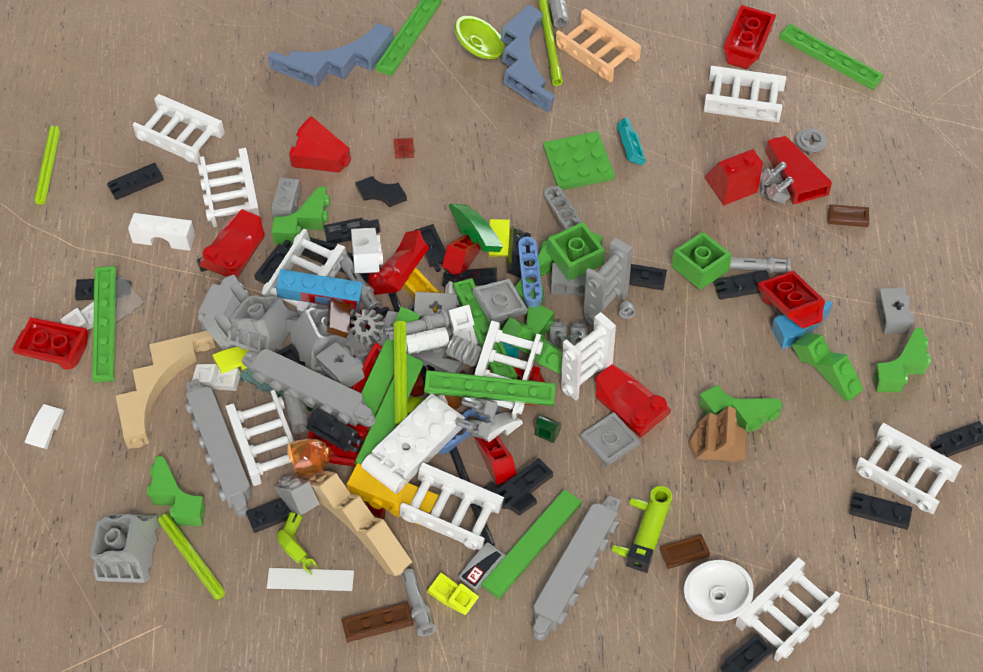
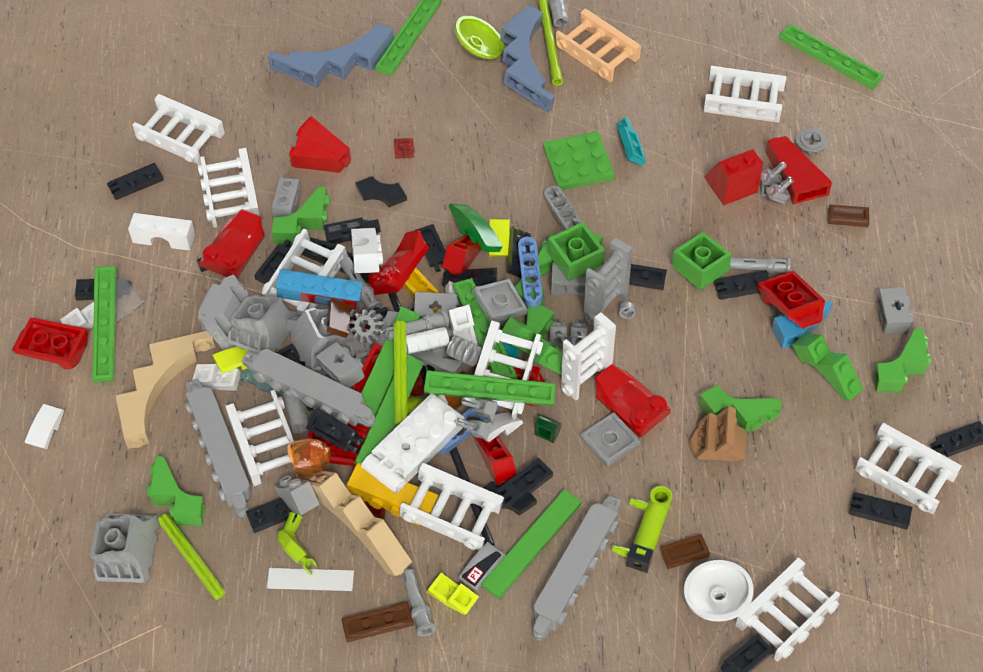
lime axle [34,126,60,205] -> none
red slope [724,5,776,69] -> none

